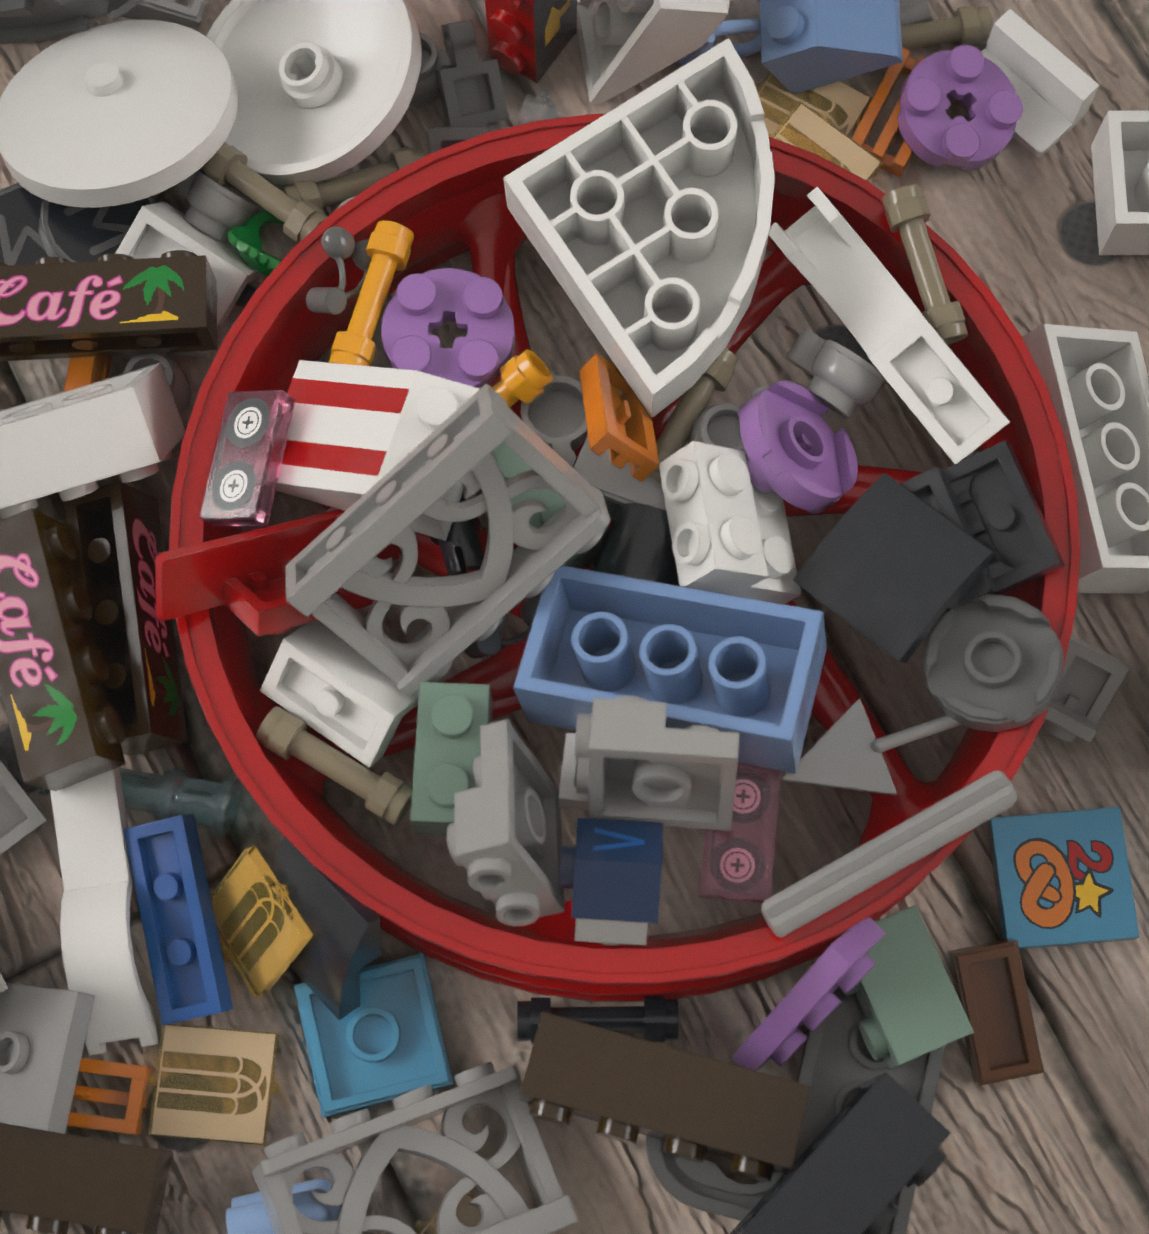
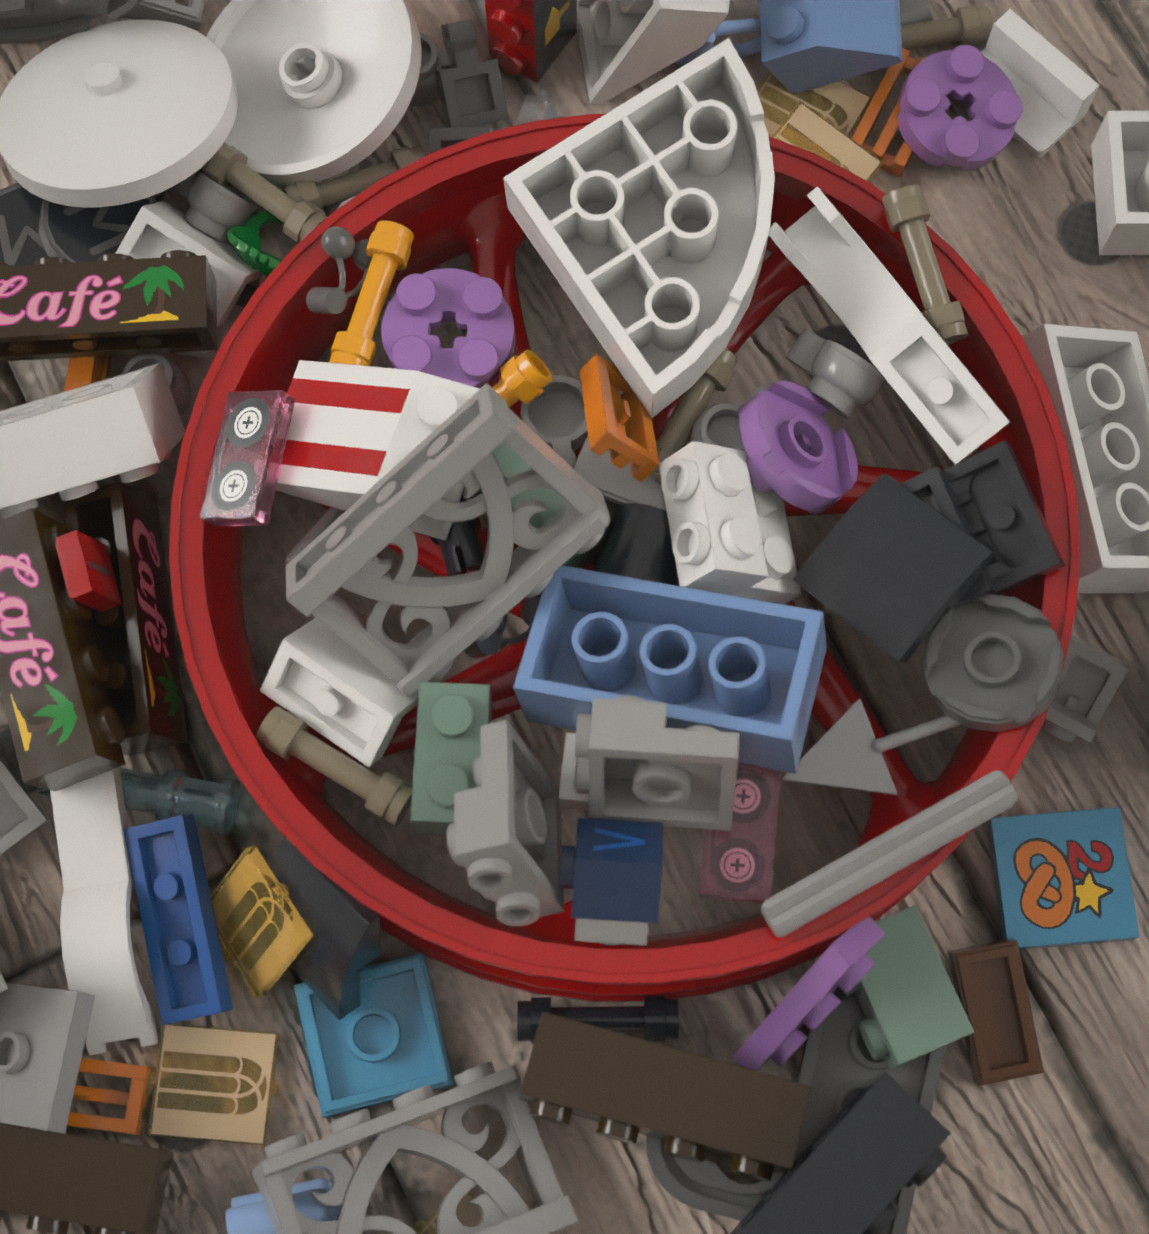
red bracket [155,509,400,636] -> none
none -> red tile [55,530,122,612]

